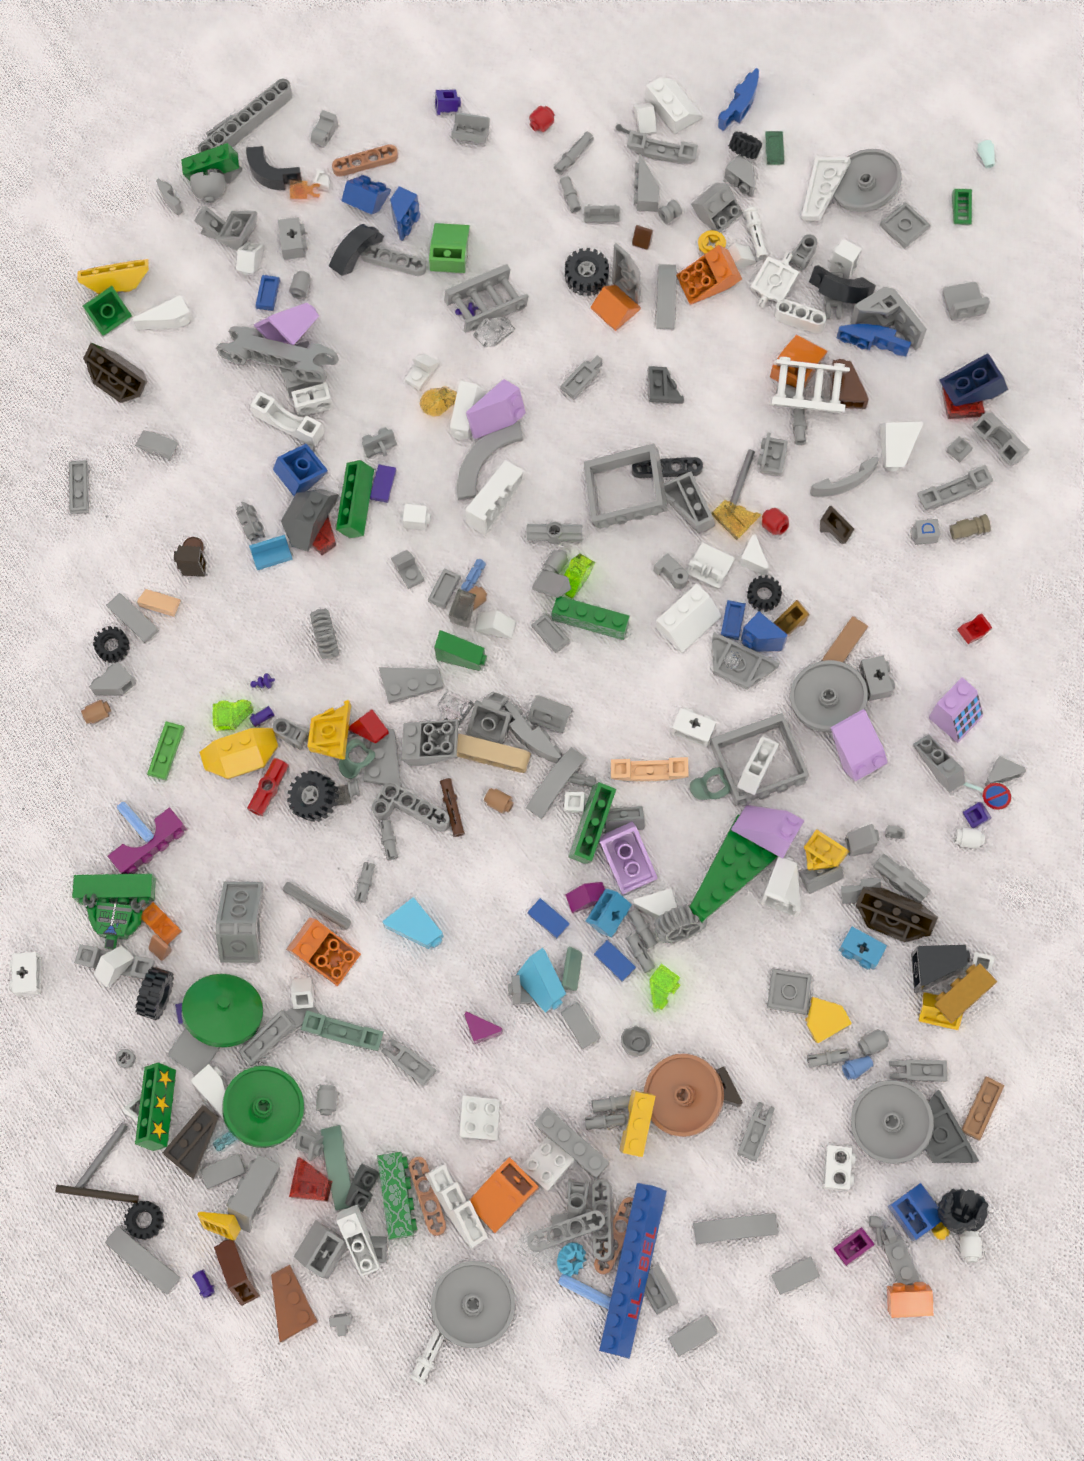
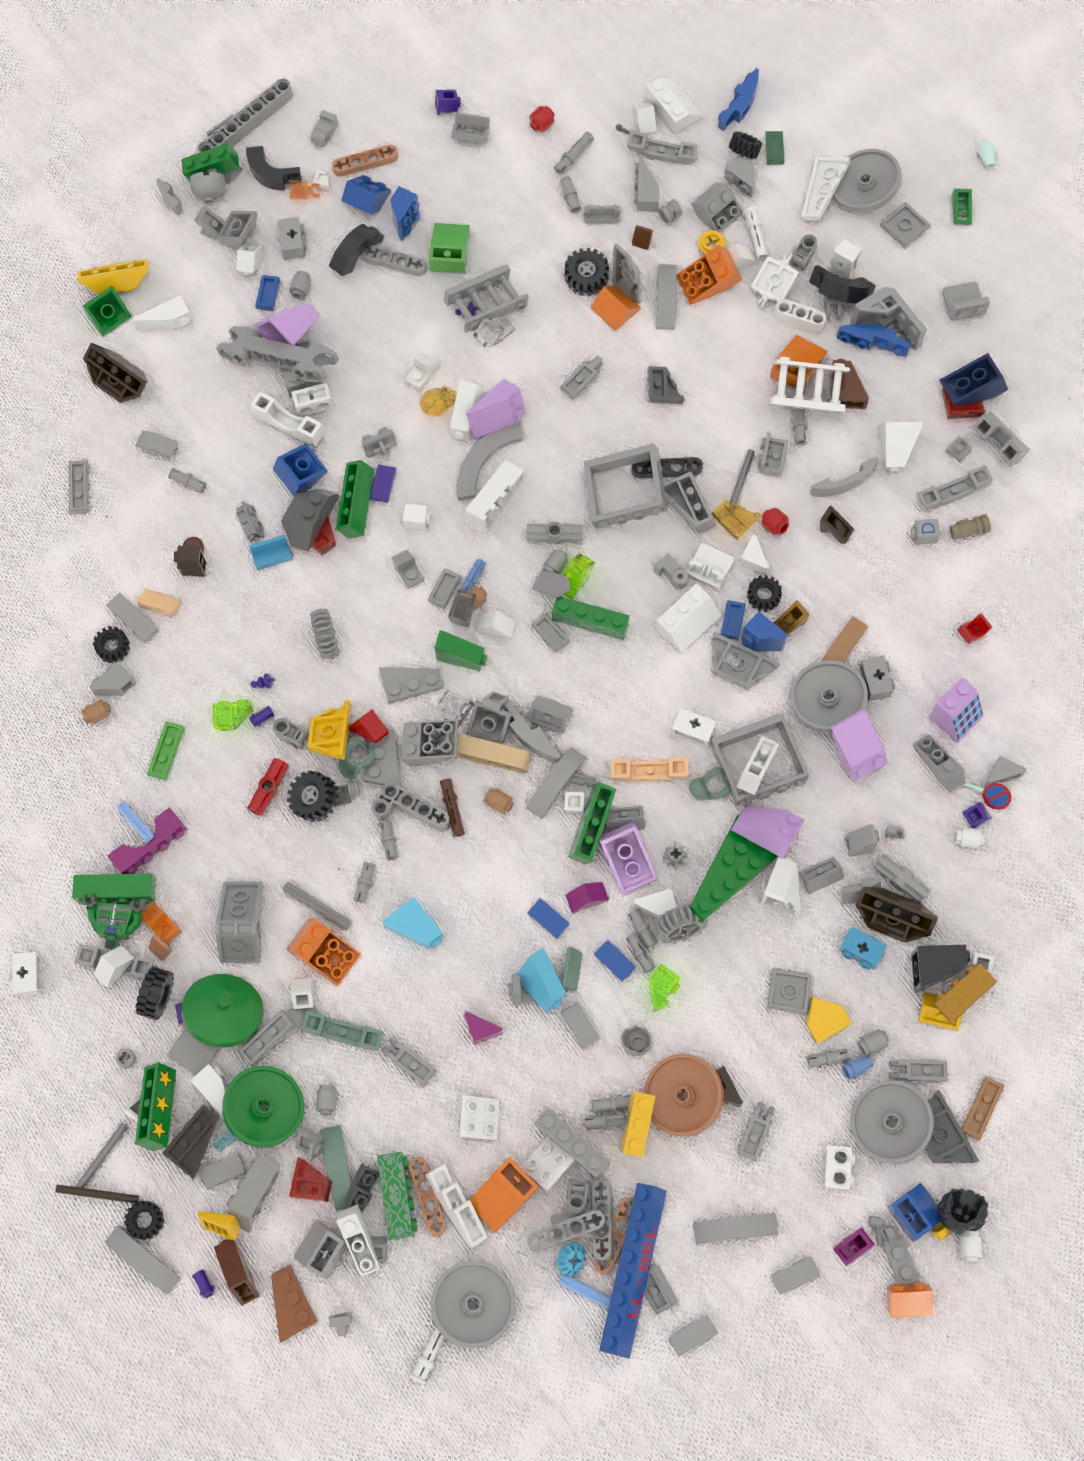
yellow wedge [199,728,278,779] -> none
dark azure brick [585,889,632,938] -> none
yellow slope [804,829,849,870] -> none
none -> light grey pin [168,468,207,493]
none -> light grey gear [663,843,688,869]

